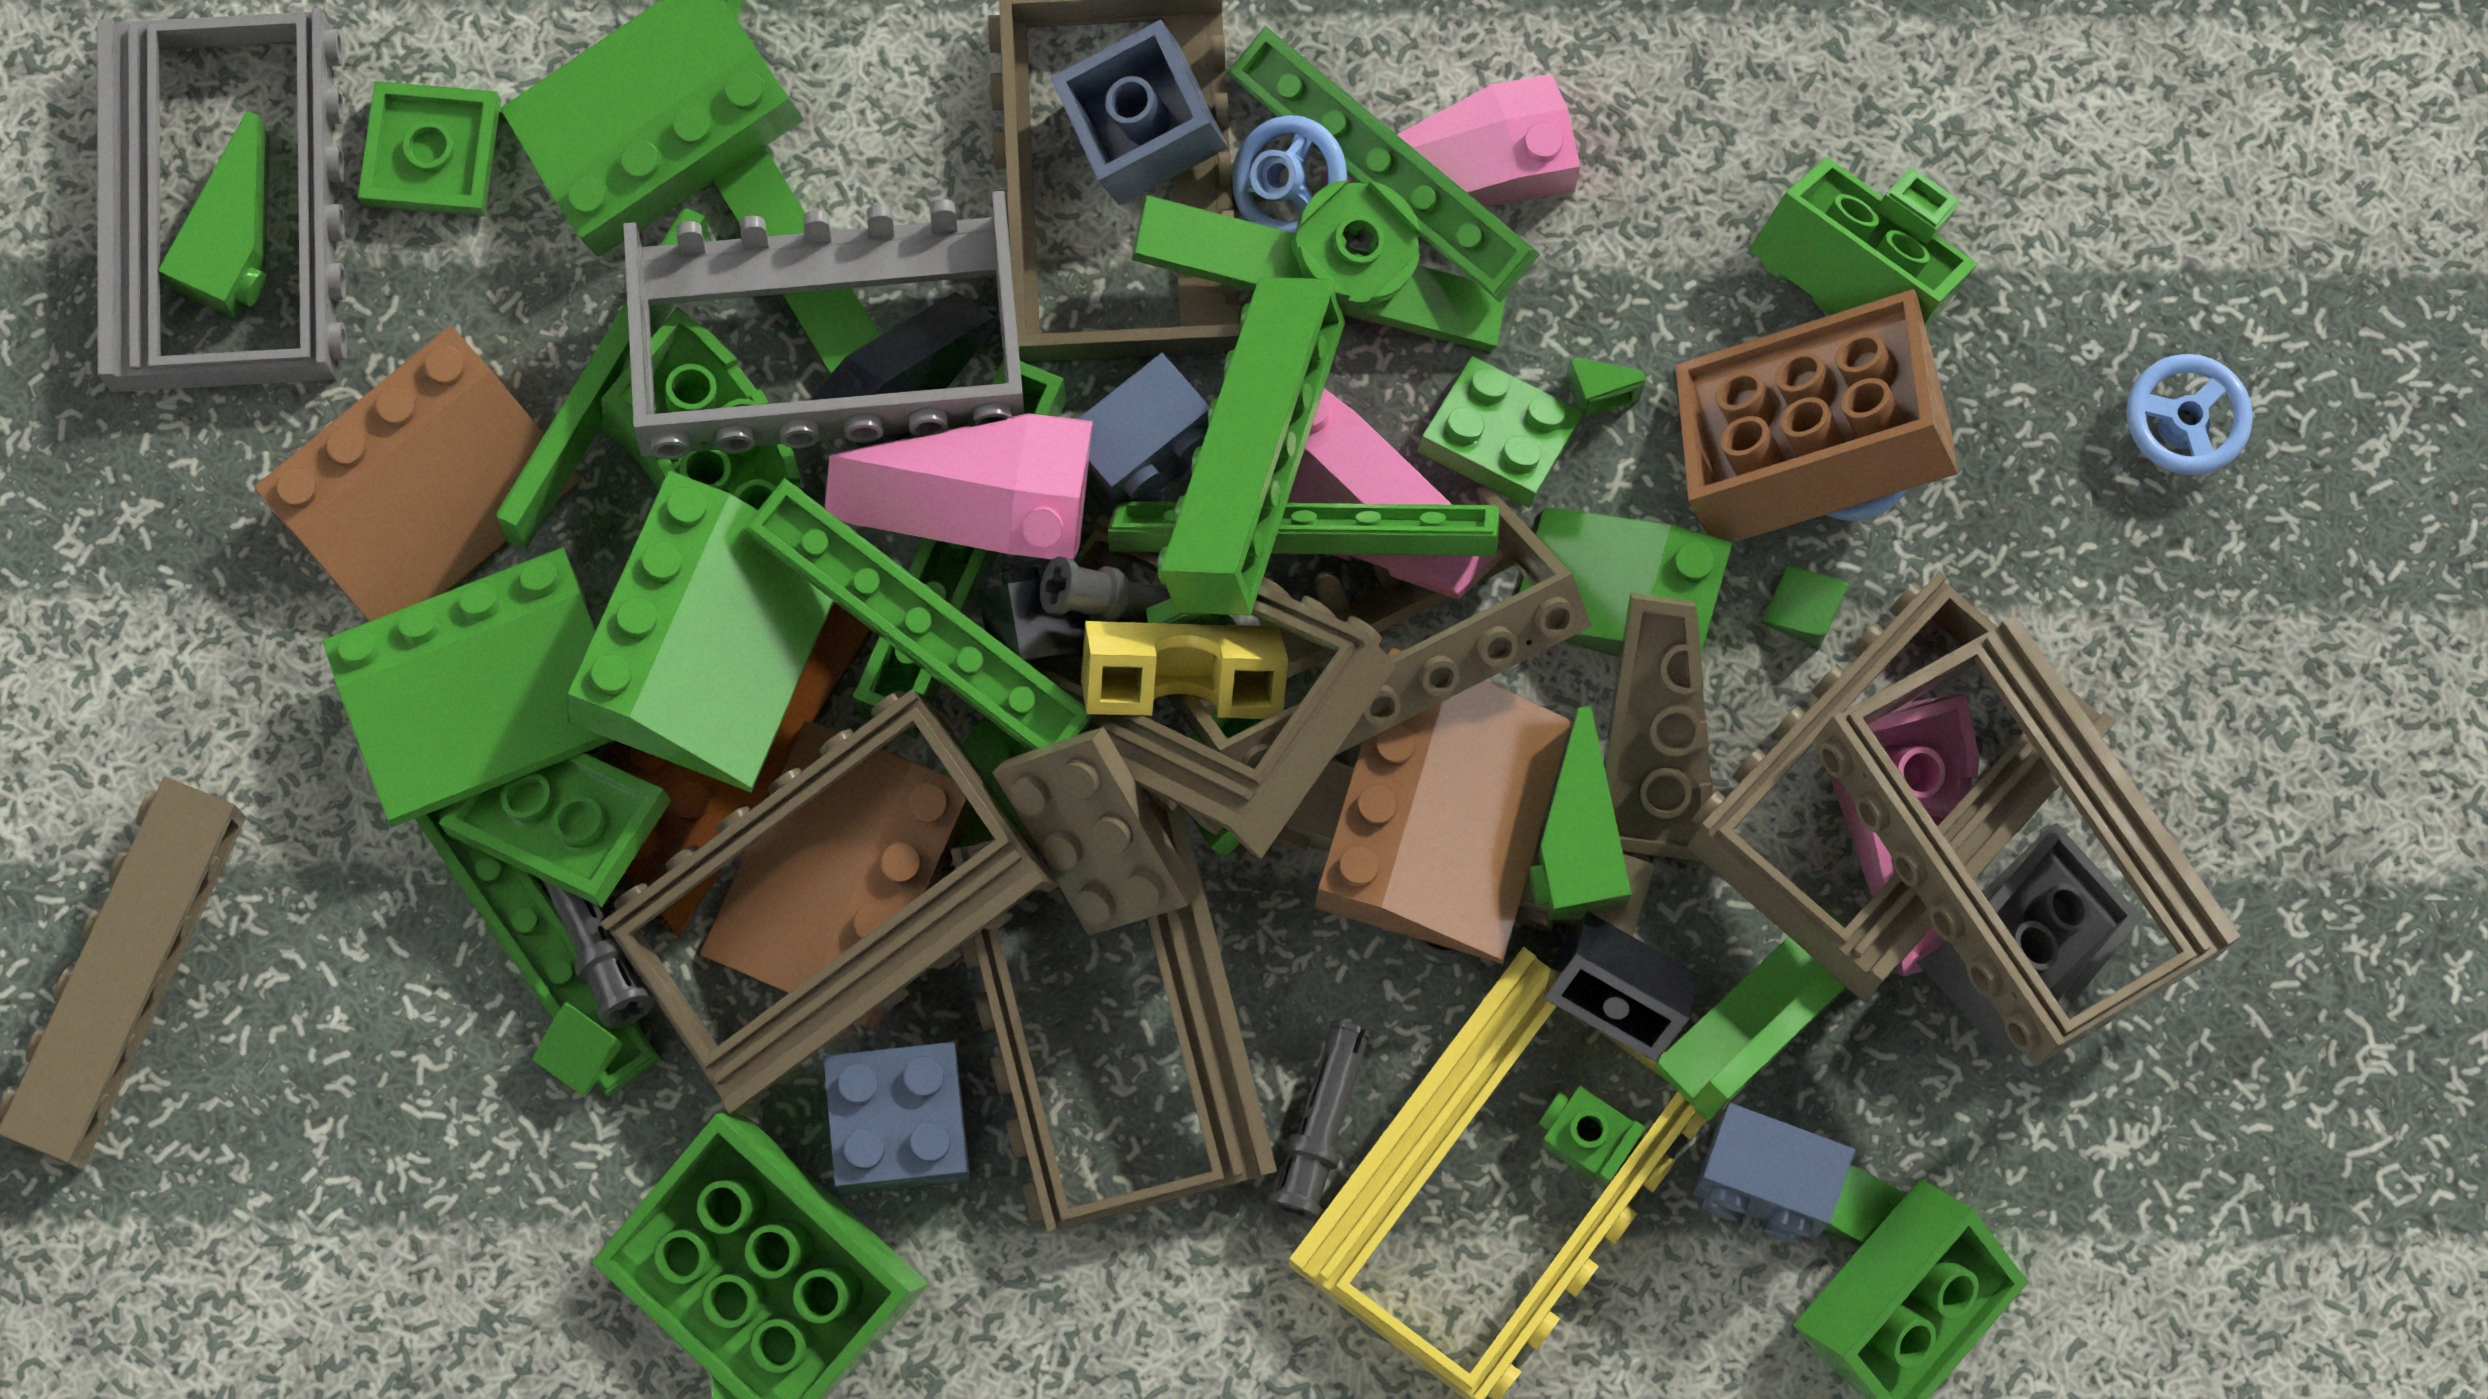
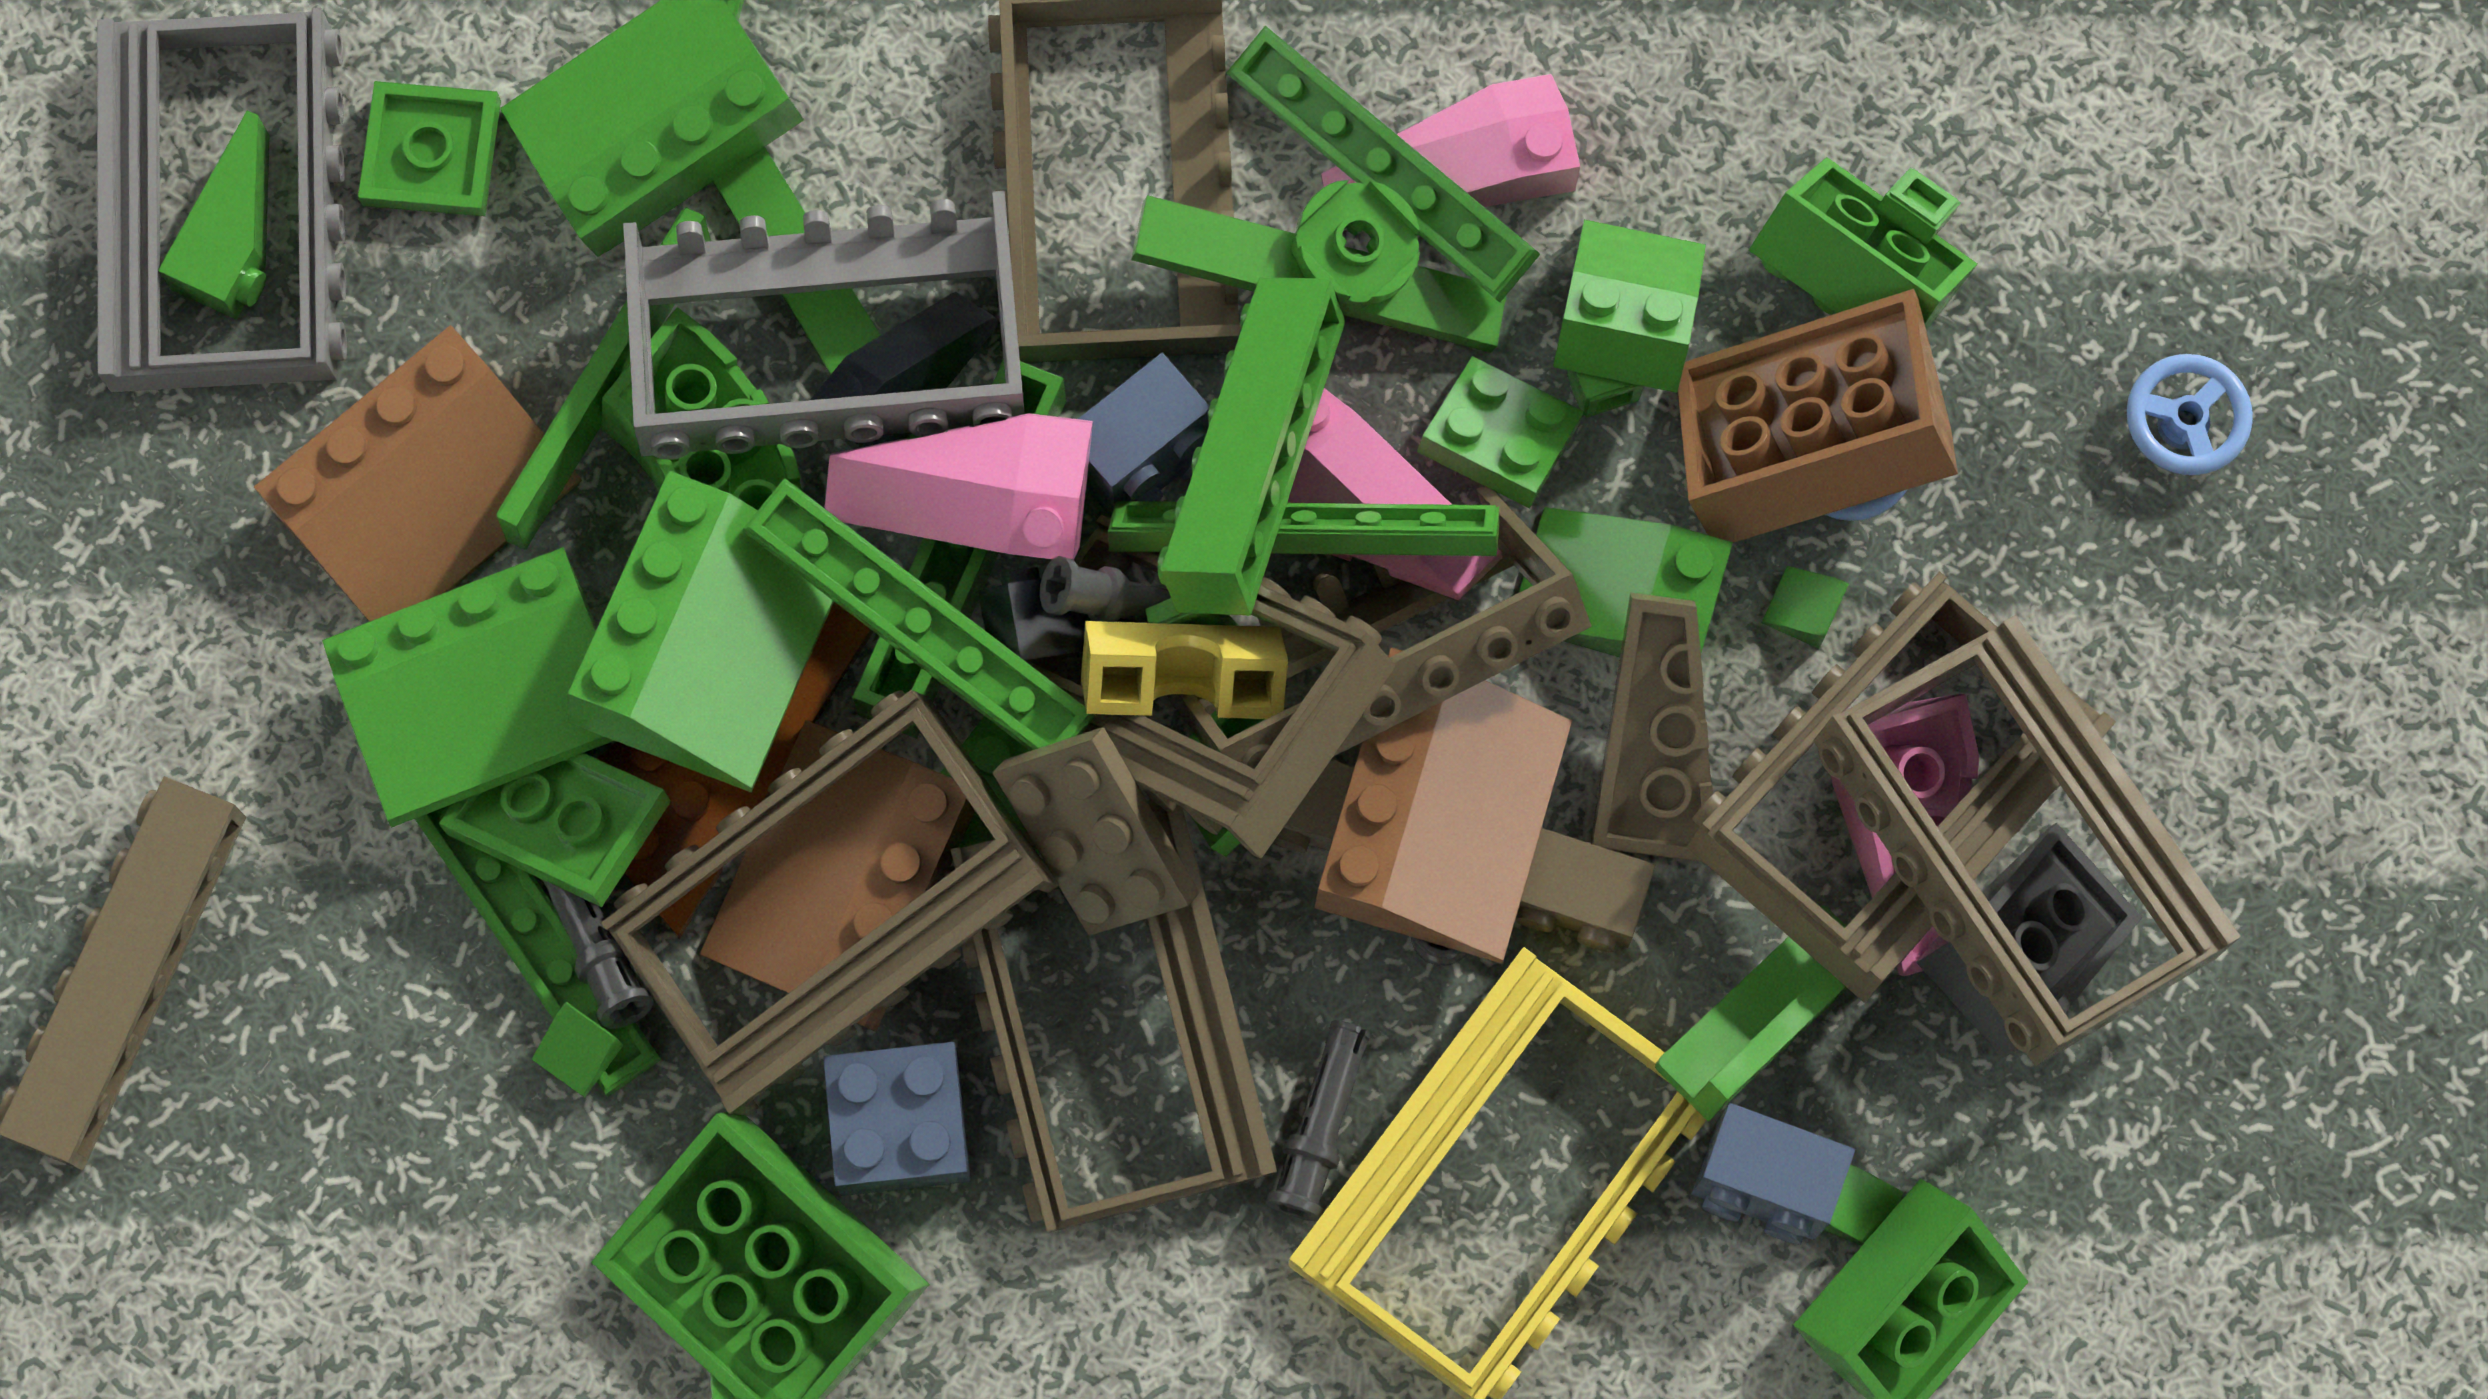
sand blue brick [1051,19,1228,205] -> none
light blue piece [1232,115,1347,233] -> none
bright green slope [1529,705,1632,921] -> none
bright green brick [1539,1085,1646,1189] -> none
black brick [1543,911,1699,1062] -> none
none -> bright green slope [1553,219,1706,393]

